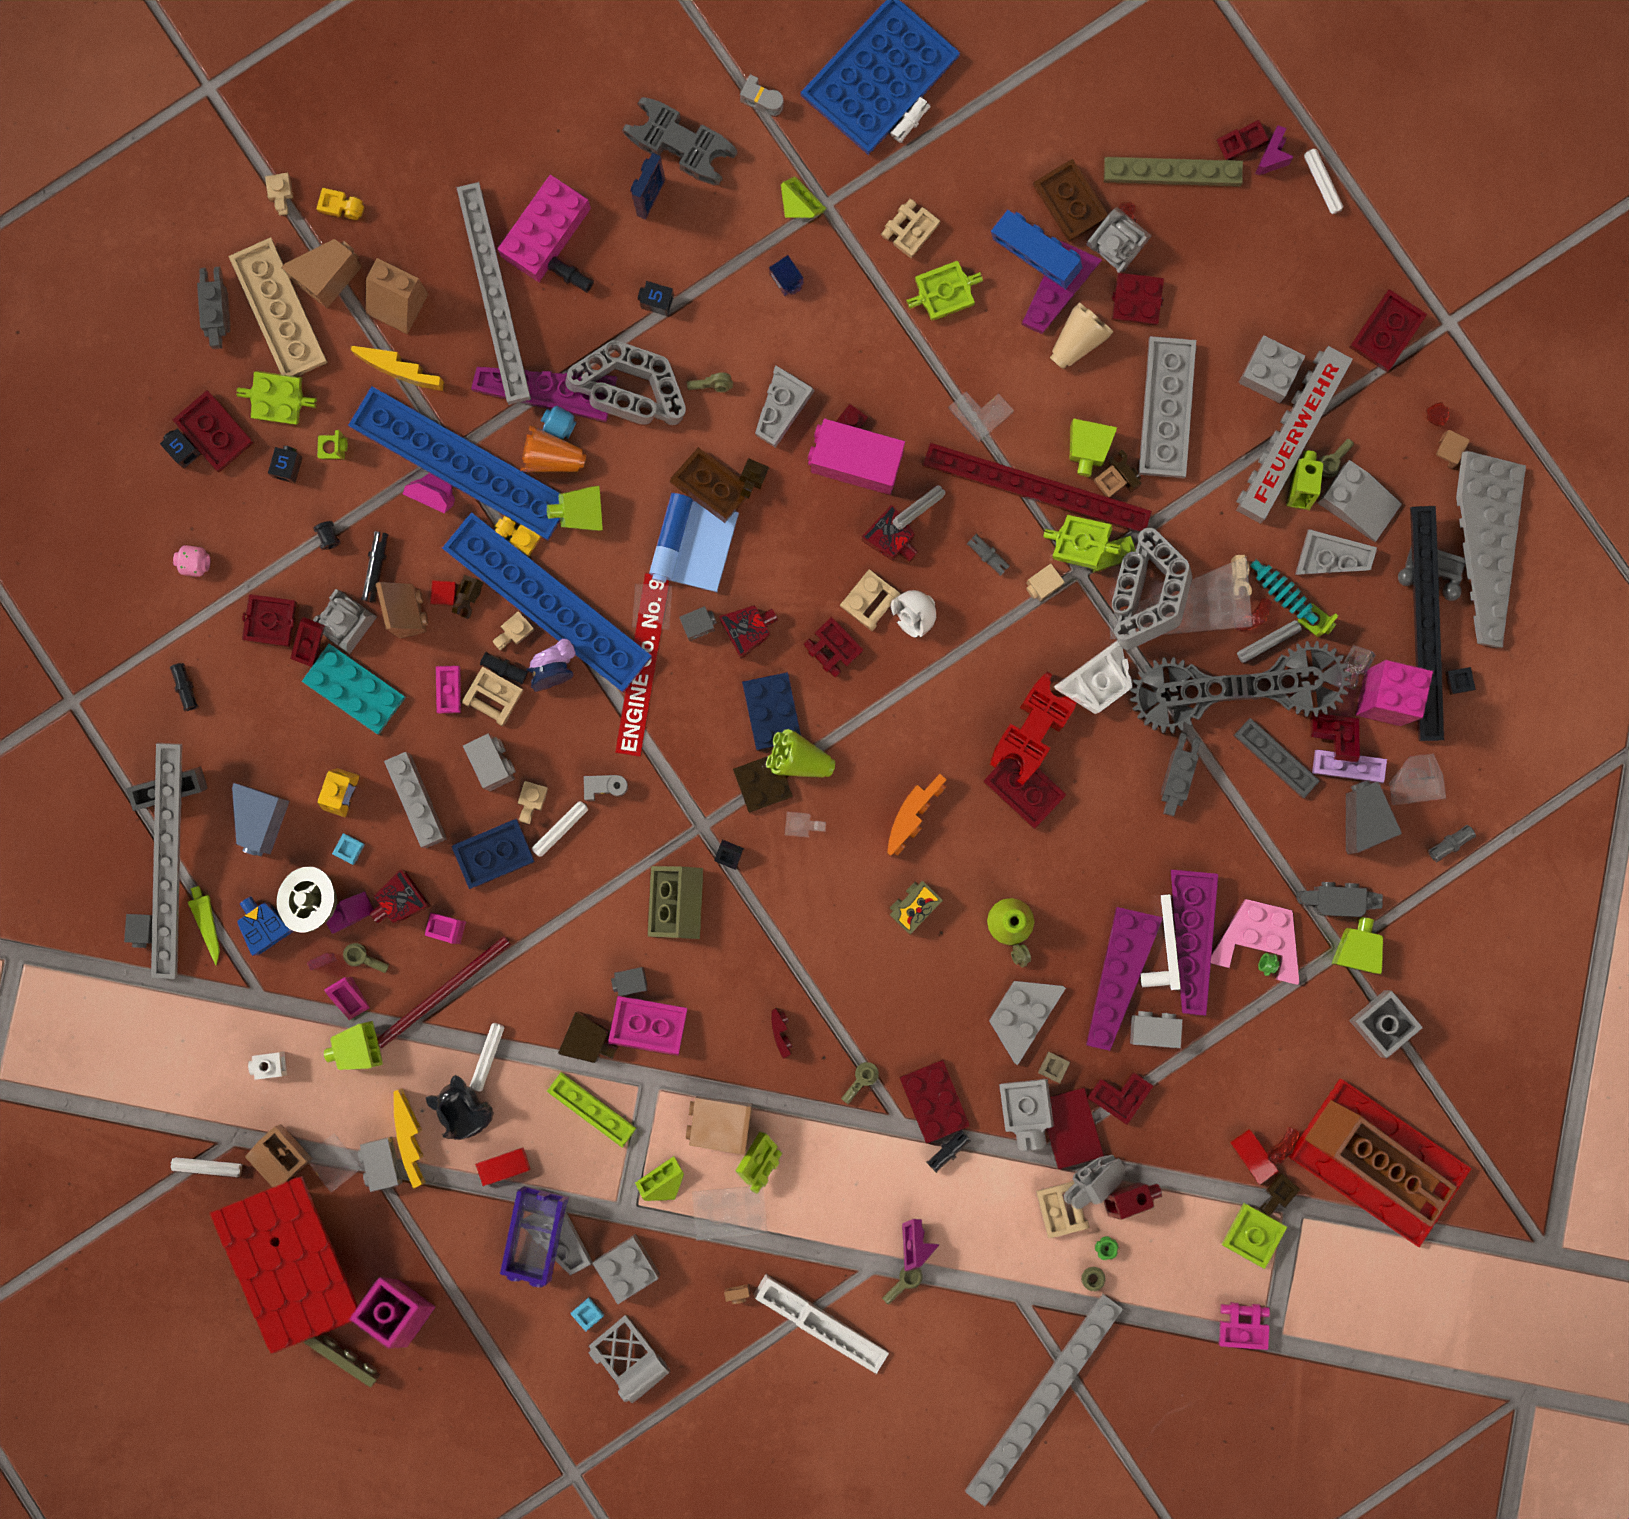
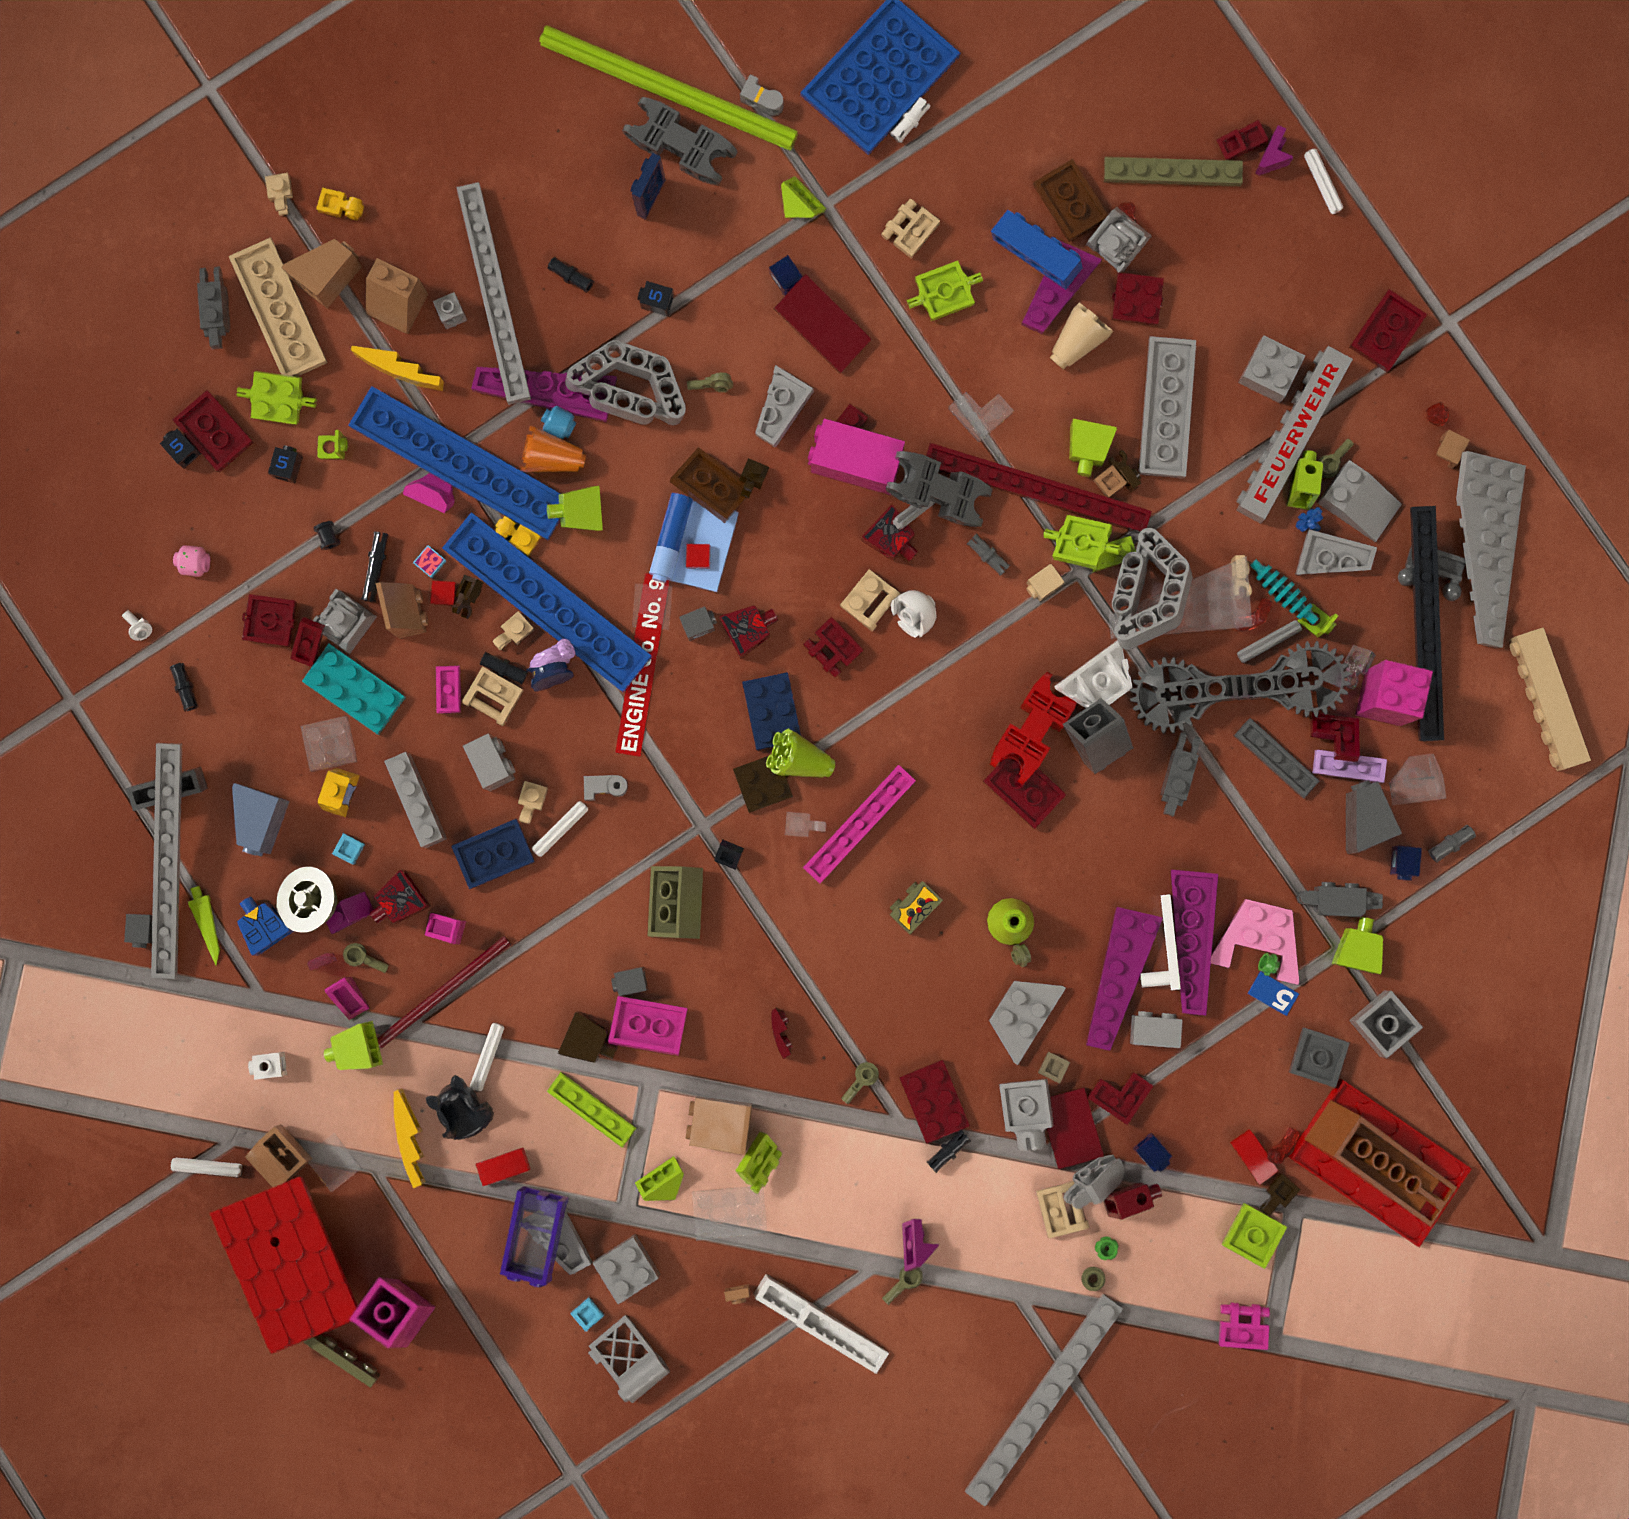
light grey brick [358,1136,403,1192] -> none
dark pink brick [498,175,591,282] -> none
orange slope [887,774,947,857] -> none
black plate [1445,667,1476,695] -> none
none -> white plate [122,610,152,641]
none -> clear plate [301,716,357,772]
none -> tile [413,546,446,578]
none -> light grey brick [433,292,467,330]
none -> lime axle [540,25,798,151]
none -> red tile [686,544,711,569]
none -> dark red tile [773,274,872,373]
none -> dark pink plate [803,765,916,883]
none -> dark grey piece [886,451,993,527]
none -> dark grey slope [1063,698,1133,774]
none -> clear blue brick [1133,1133,1172,1173]
none -> blue sticker [1247,971,1299,1016]
none -> dark grey plate [1289,1027,1350,1088]
none -> blue plant [1296,507,1323,532]
none -> clear blue brick [1390,846,1422,881]
none -> tan brick [1510,628,1591,771]

